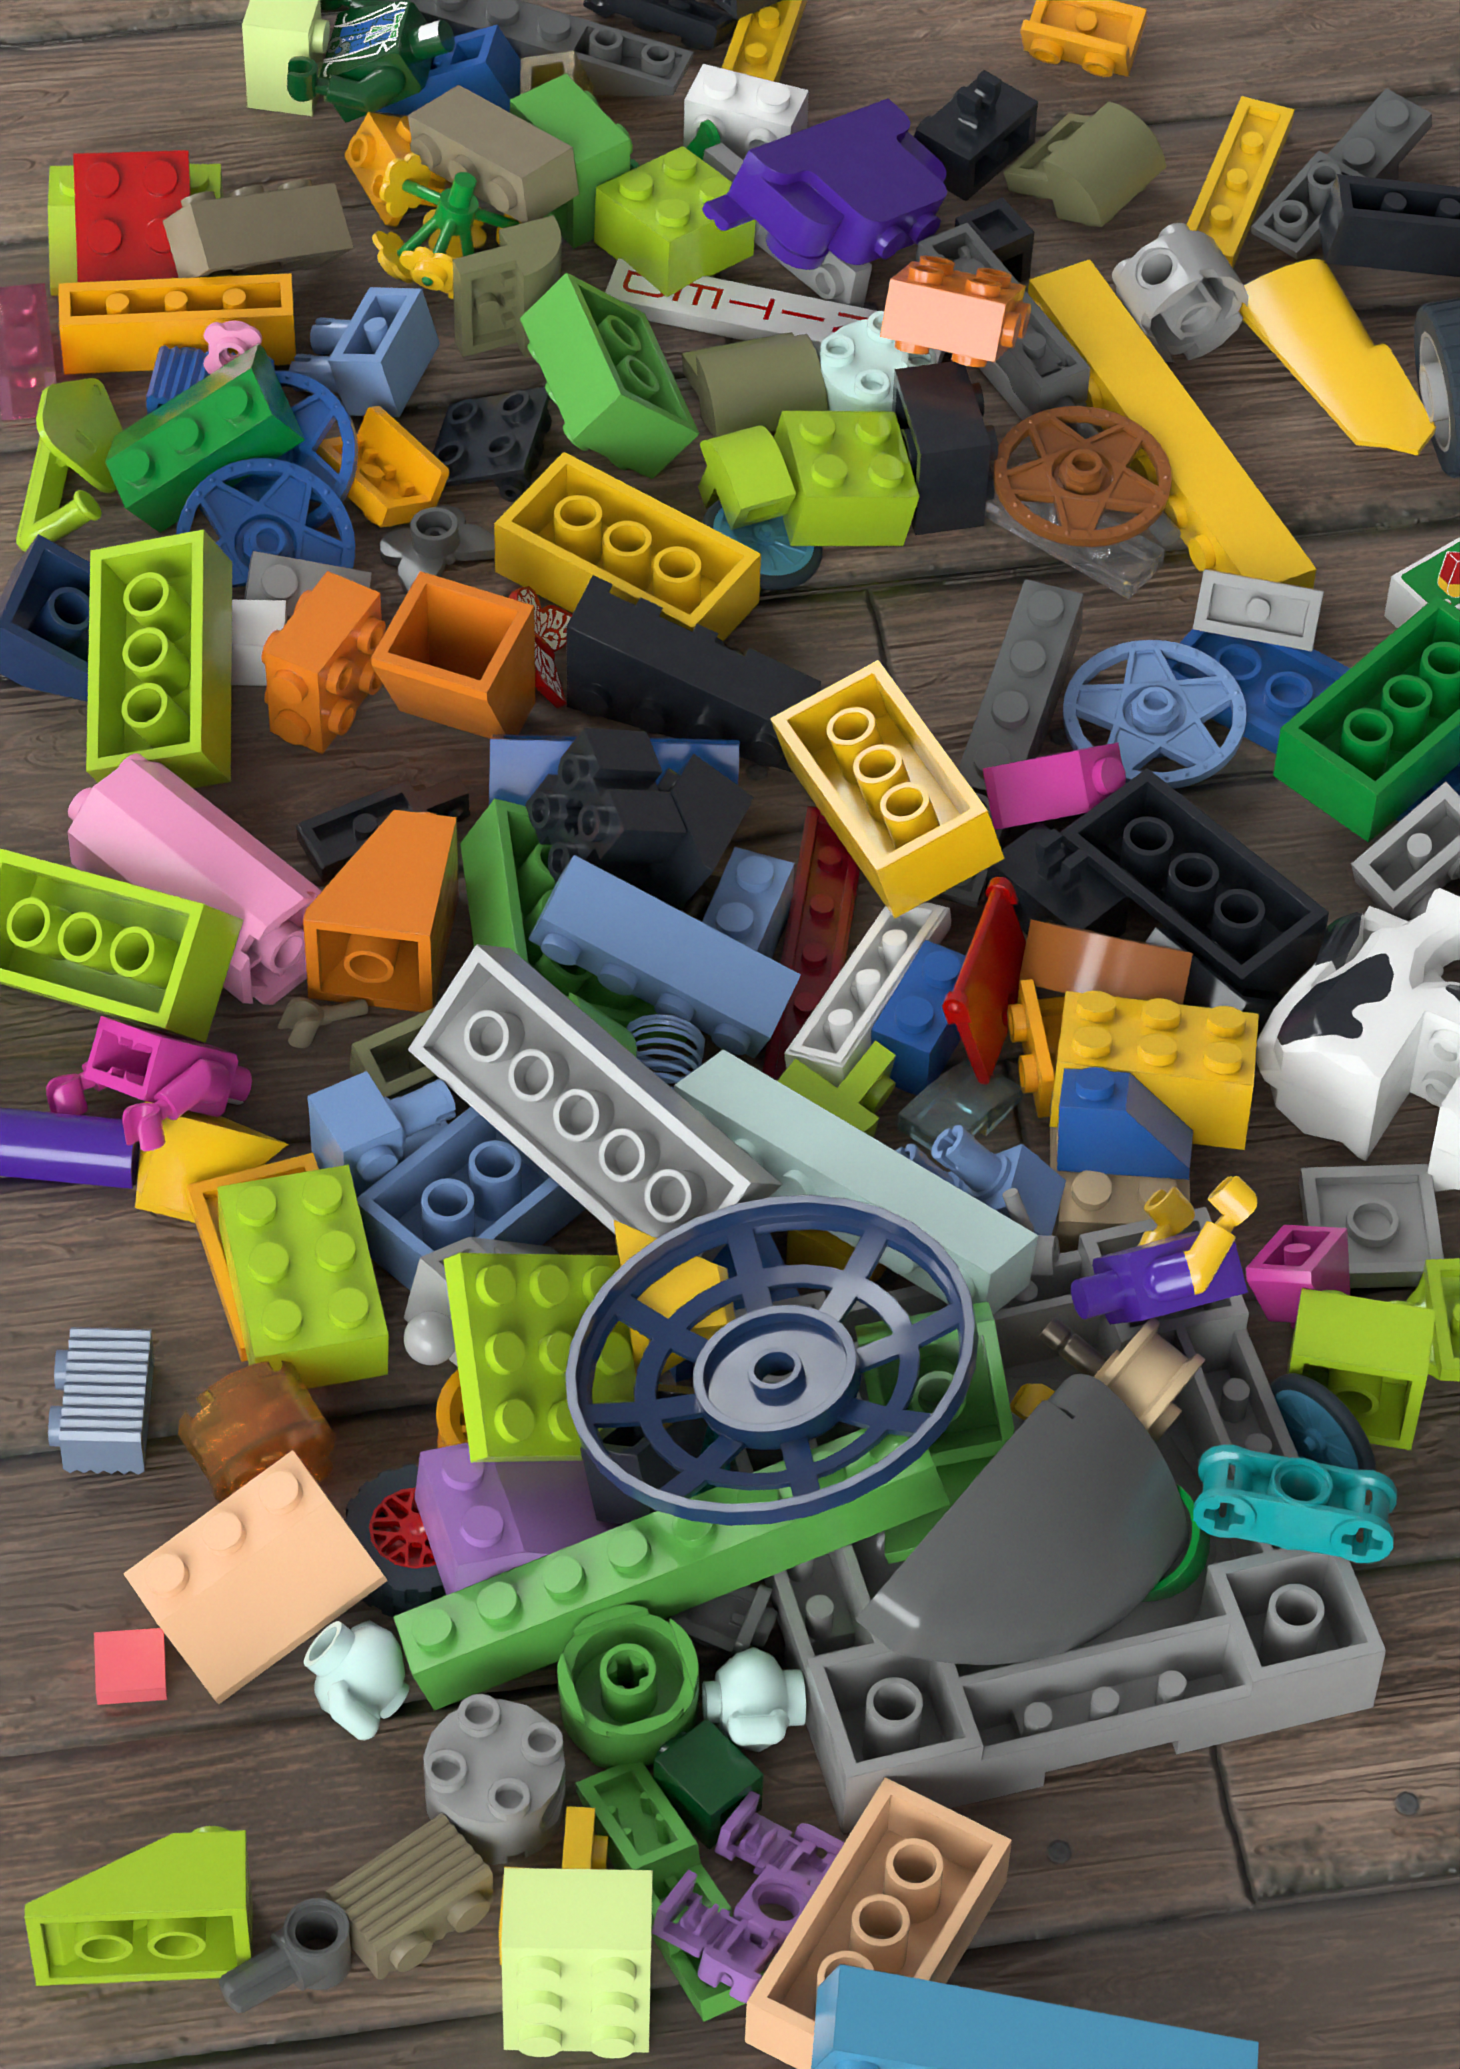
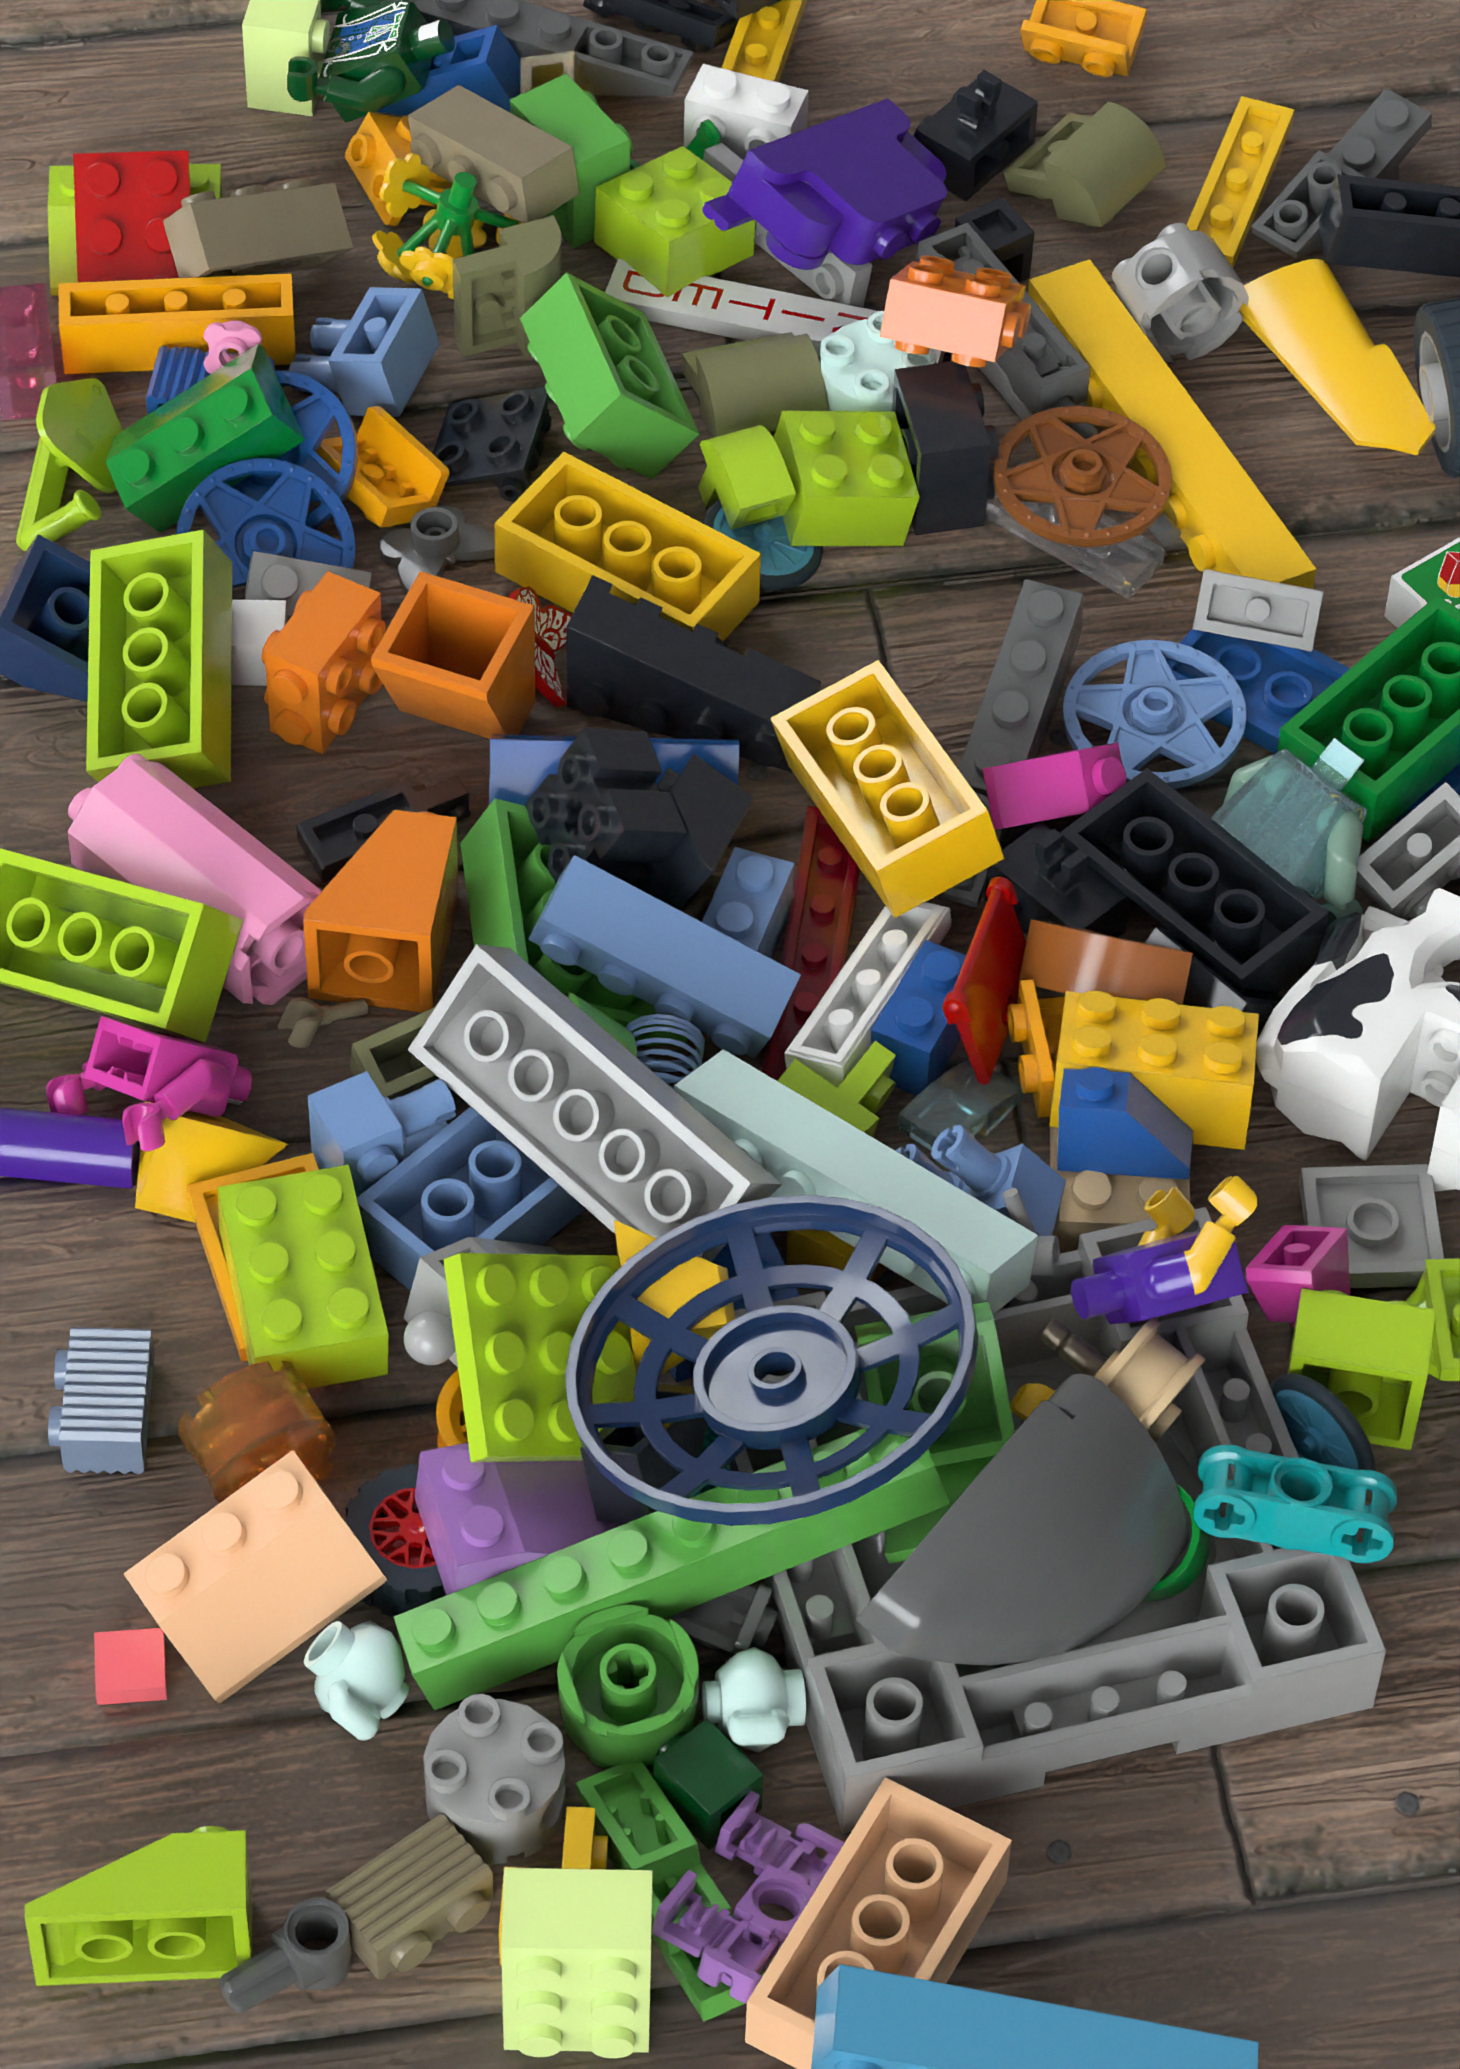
none -> clear light blue torso [1211,738,1367,926]

